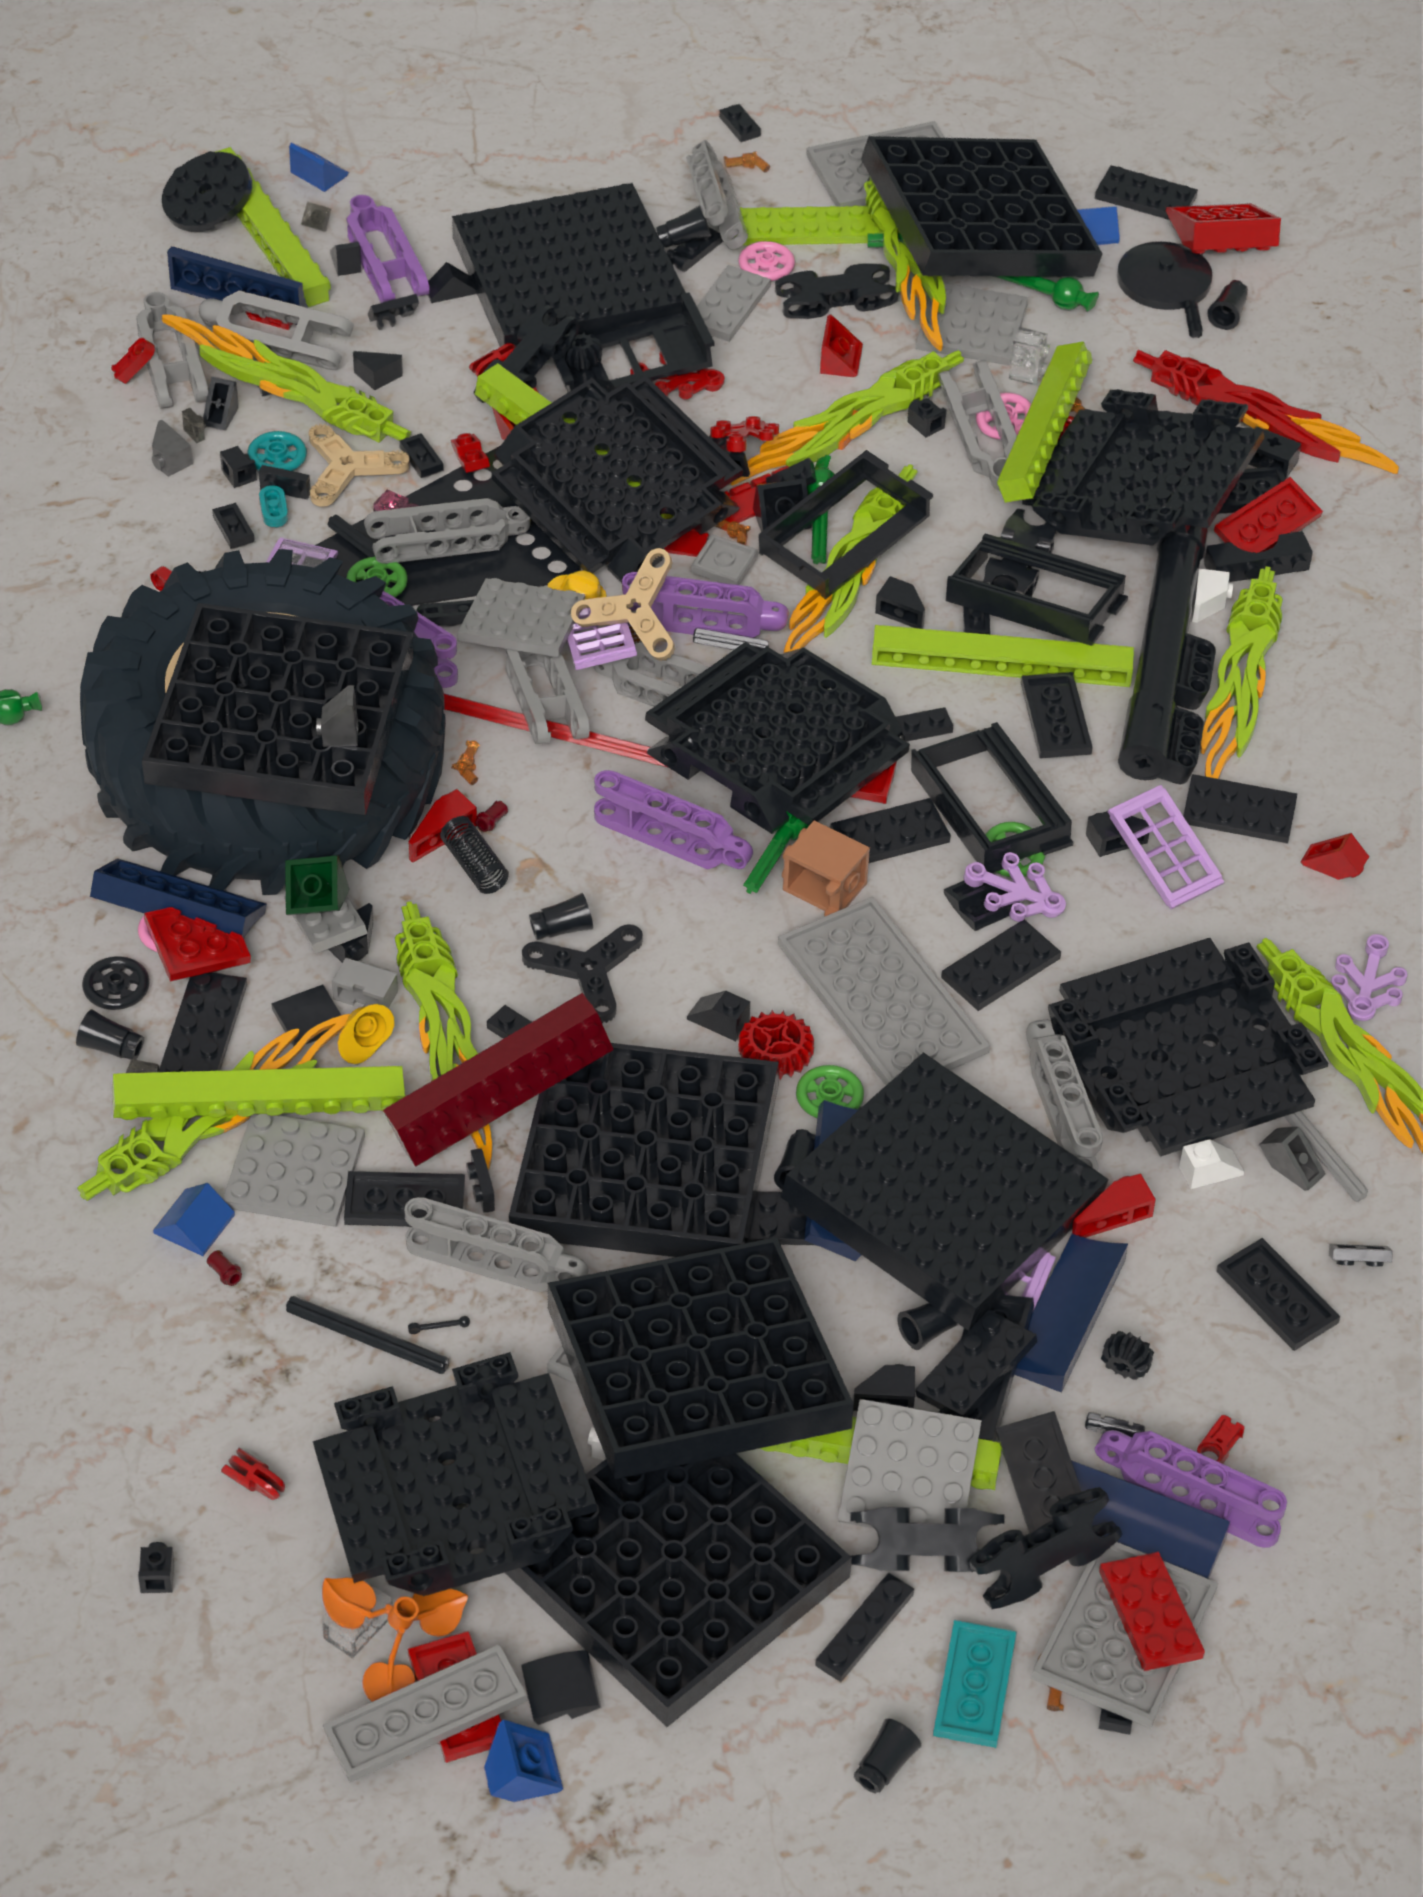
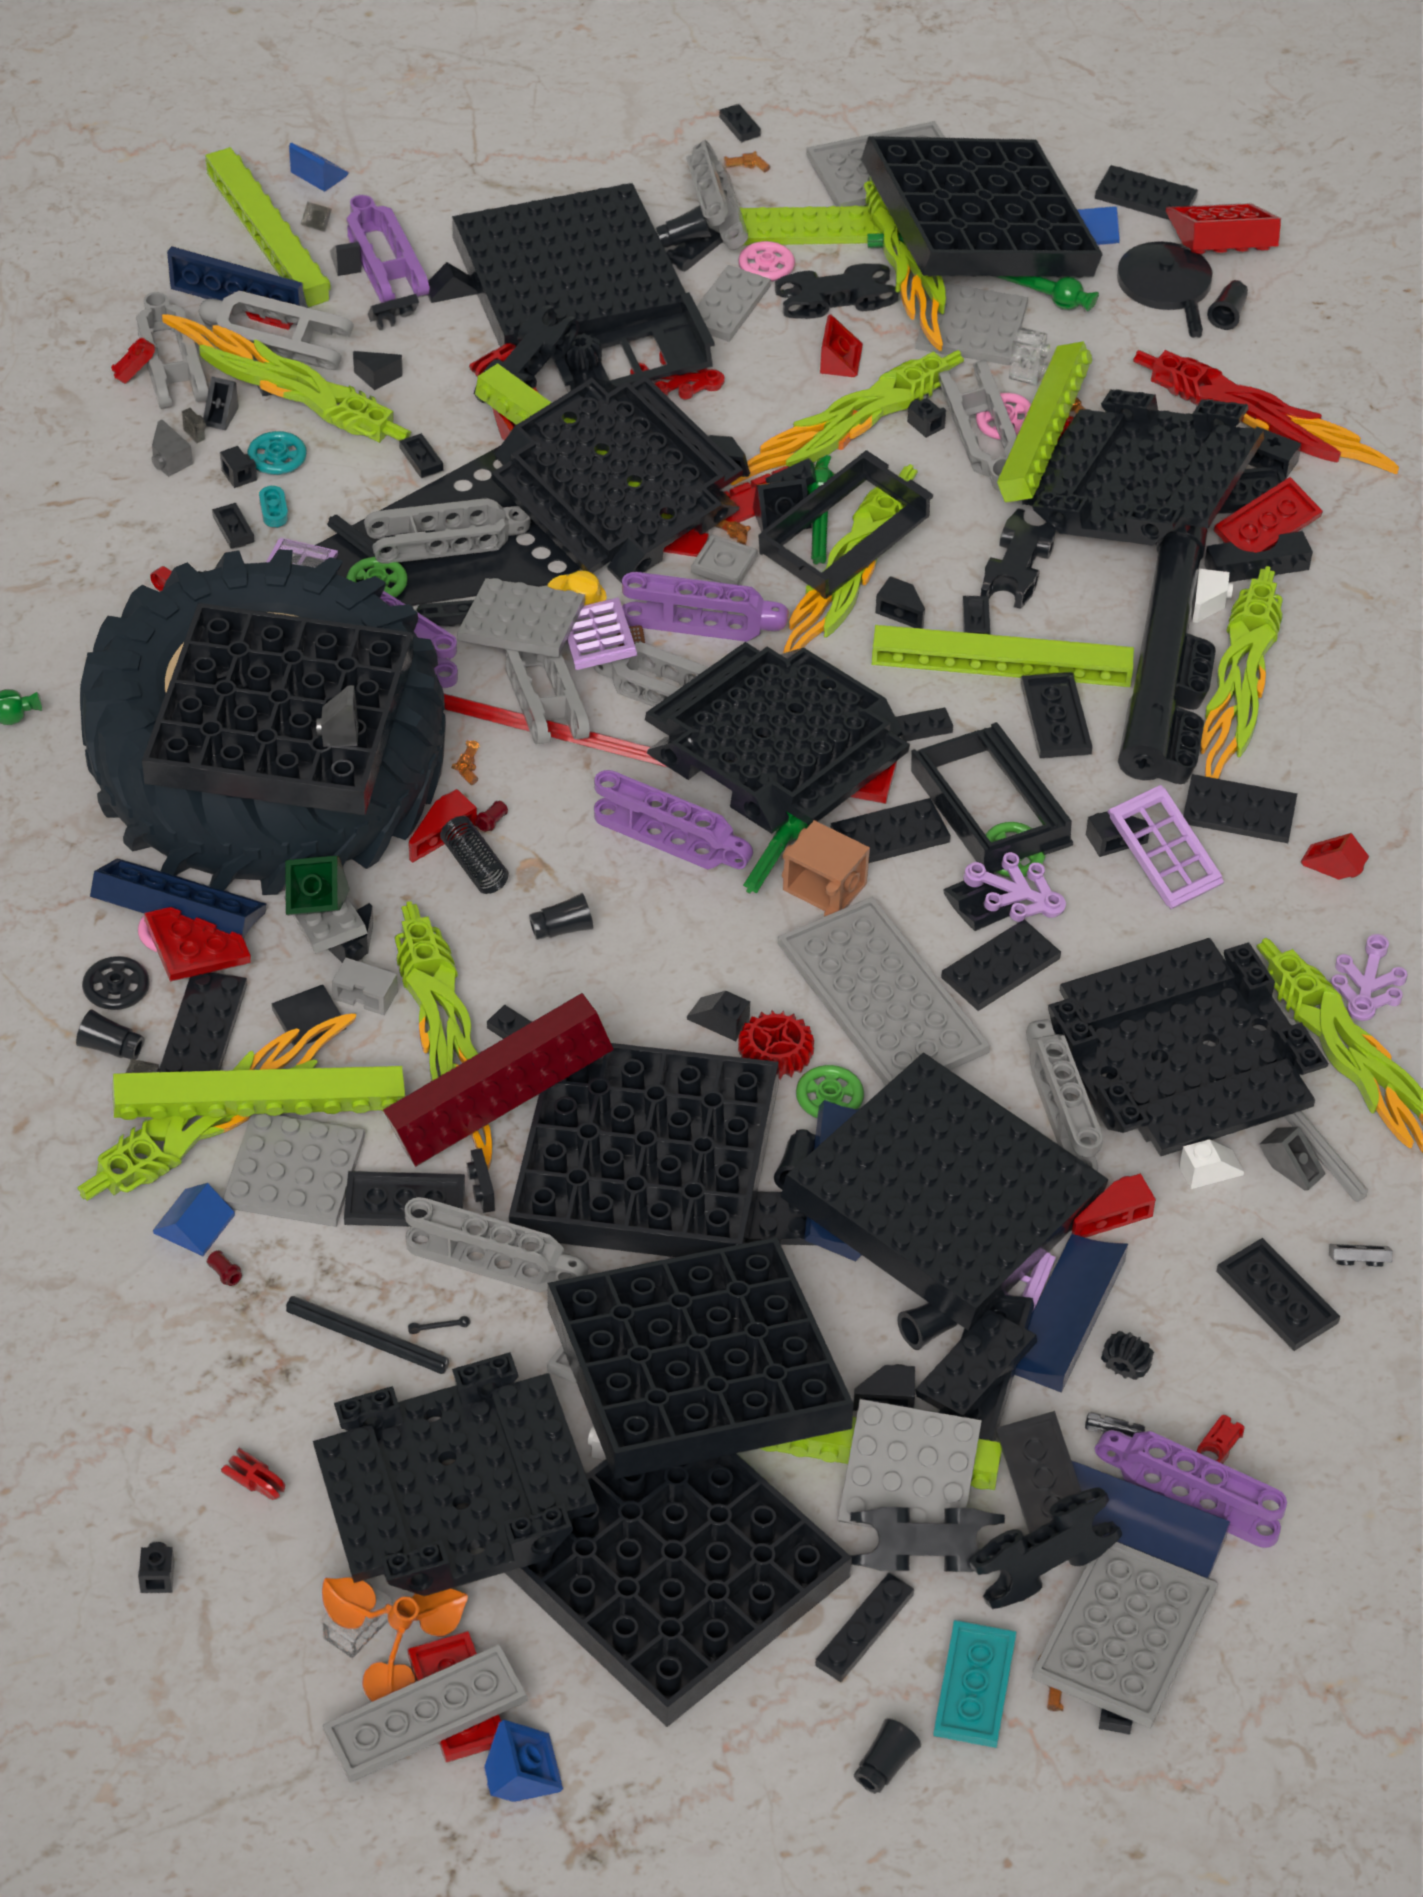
black plate [162,151,252,232] -> none
black plate [259,465,311,500] -> none
tan piece [309,424,410,507] -> none
yellow piece [338,1004,394,1064] -> none
clear pink plate [373,489,419,512] -> none
red slope [451,433,490,473] -> none
black slope [521,1650,601,1725] -> none
black piece [522,924,643,1023] -> none
tan piece [571,548,675,661] -> none
axle [693,628,769,651] -> none
red plant [710,416,779,452] -> none
black piece [946,533,1128,646] -> none
red plate [1099,1552,1205,1671] -> none

